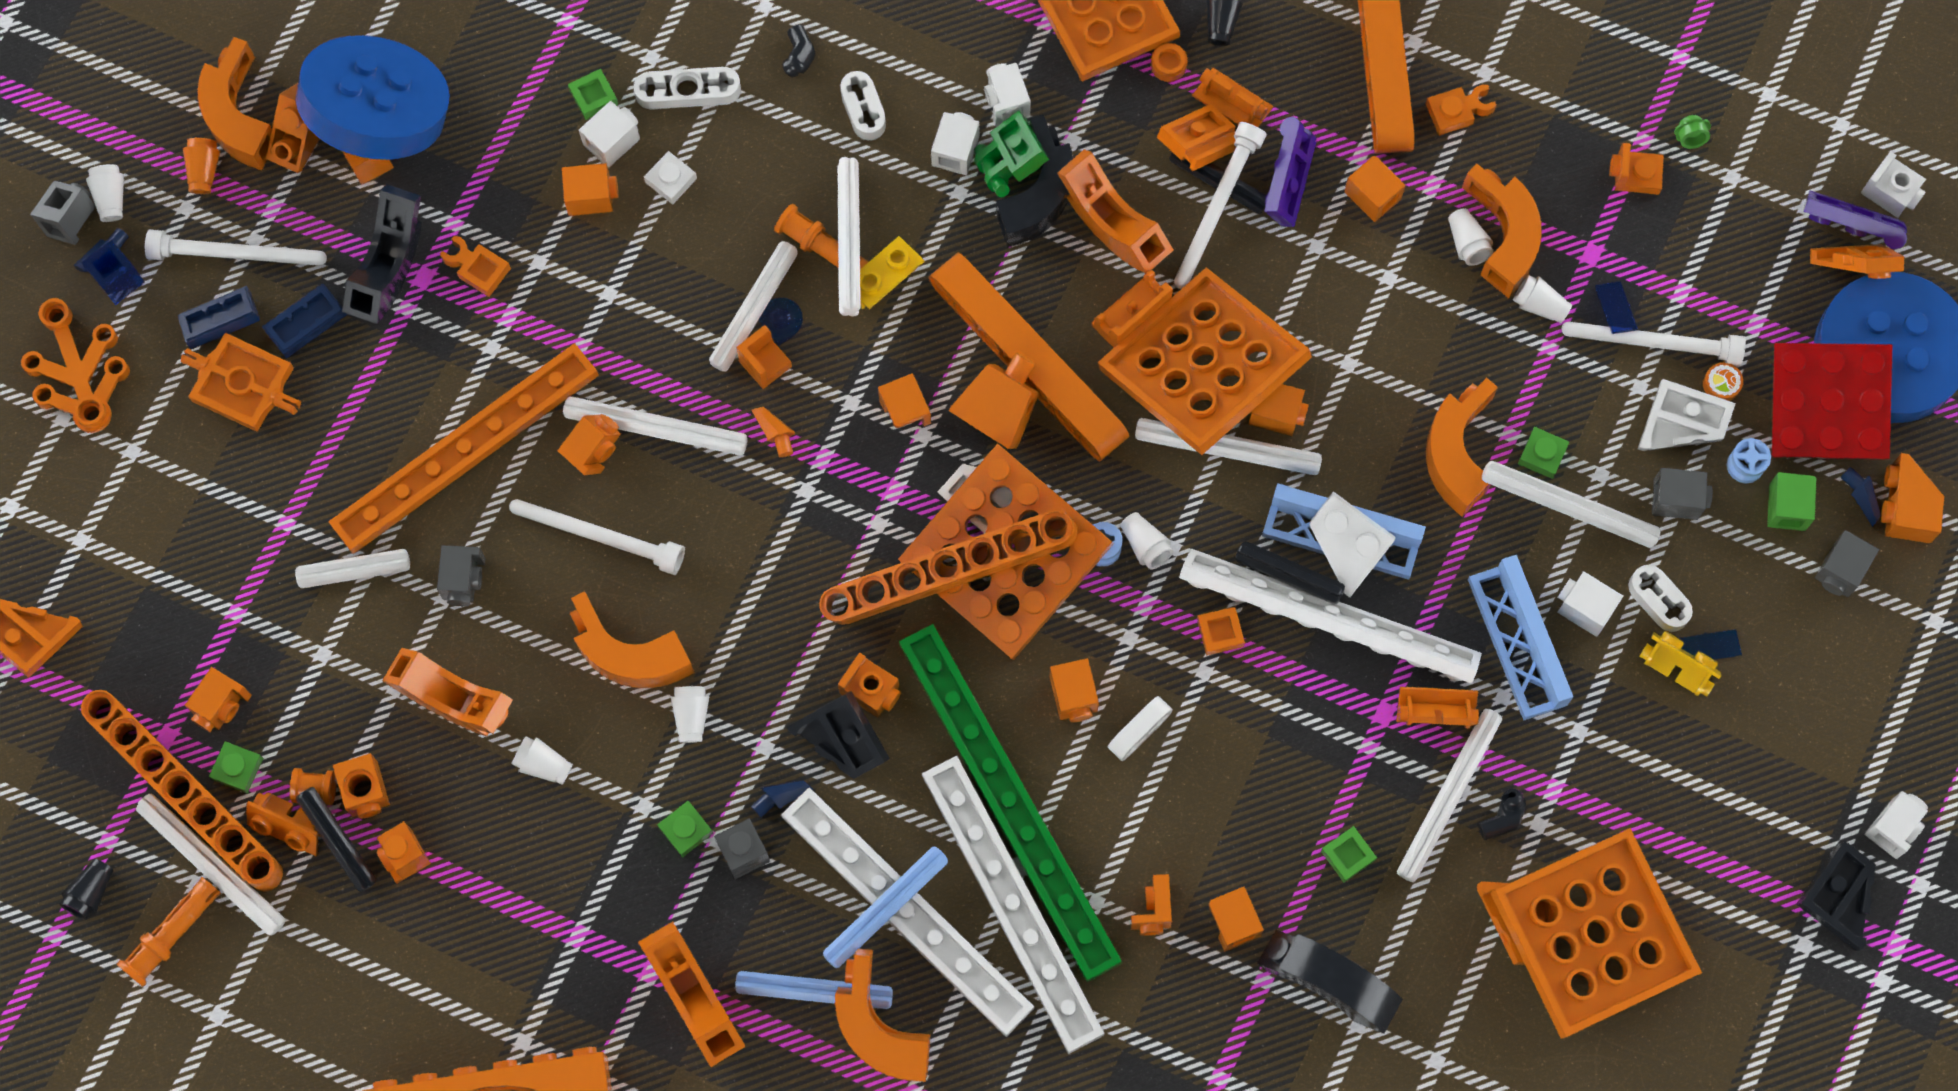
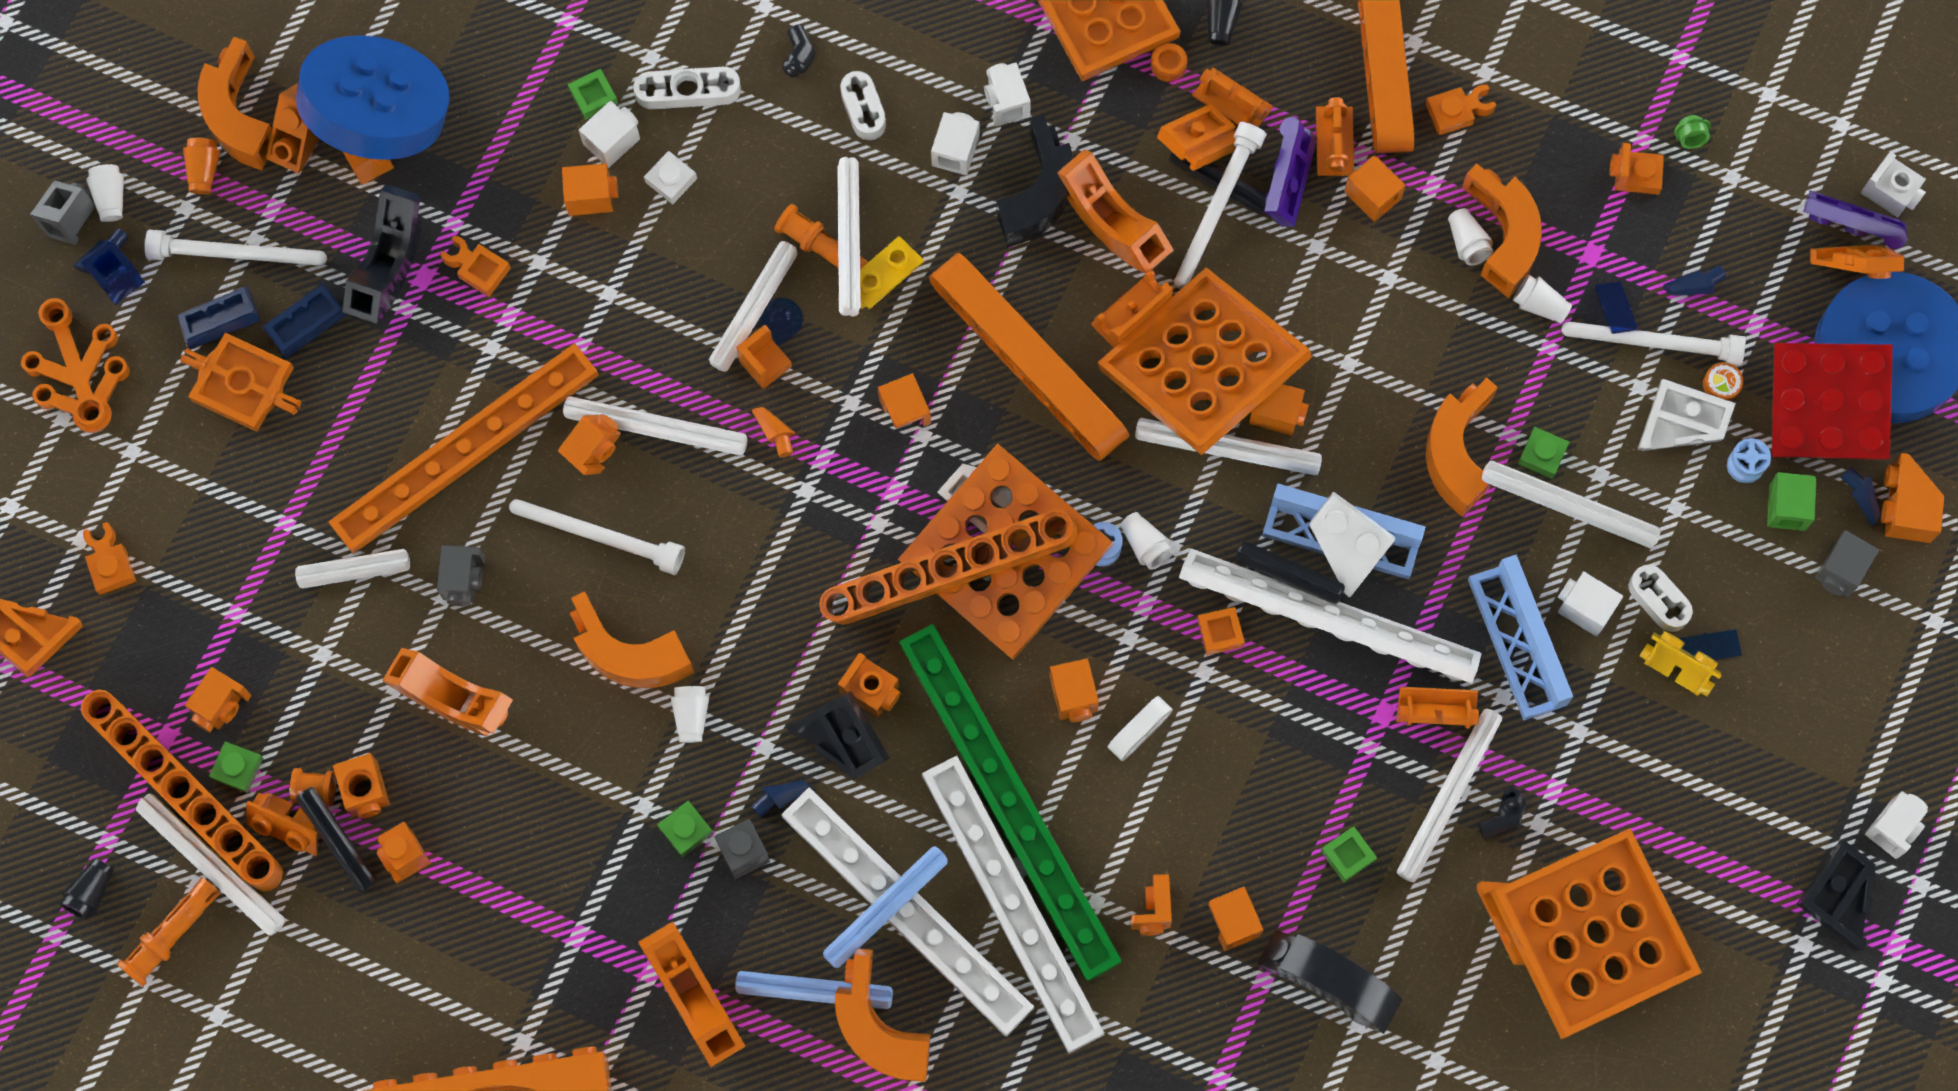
white cone [512,736,573,785] -> none
orange torso [949,353,1039,449] -> none
green plate [974,110,1049,197] -> none
dark grey brick [1652,468,1713,520] -> none
none -> orange plate [83,522,137,595]
none -> orange hinge [1316,97,1354,176]
none -> dark blue bar [1663,266,1726,296]

